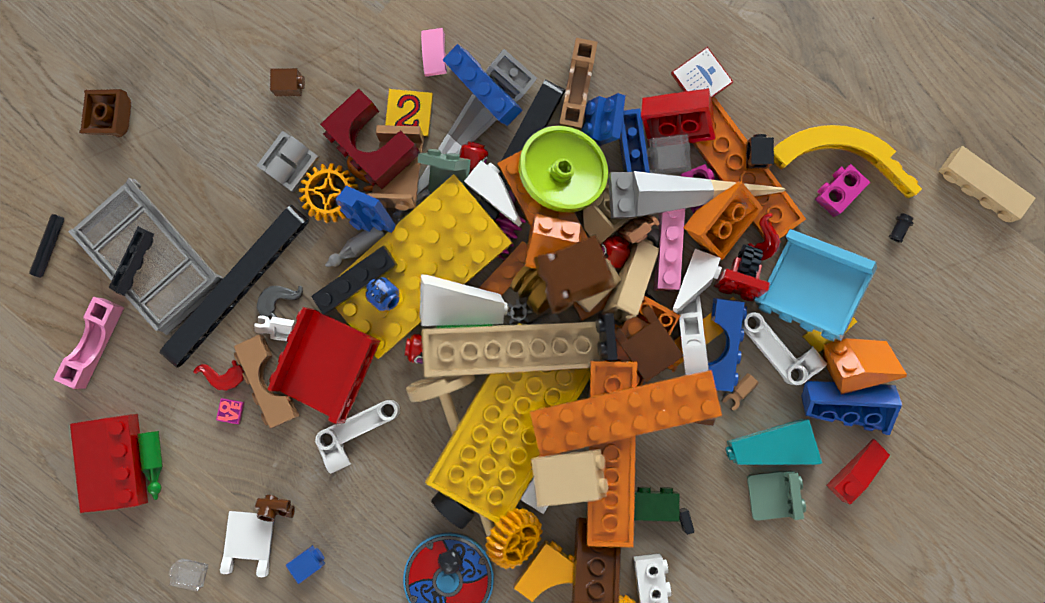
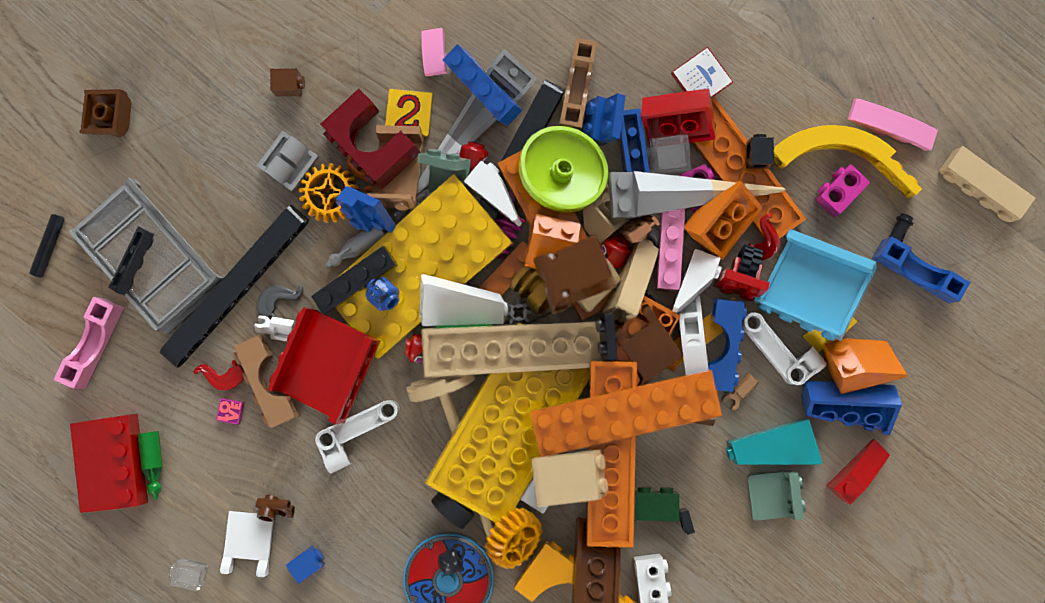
none -> bright pink slope [848,98,938,151]
none -> blue arch [872,236,971,303]

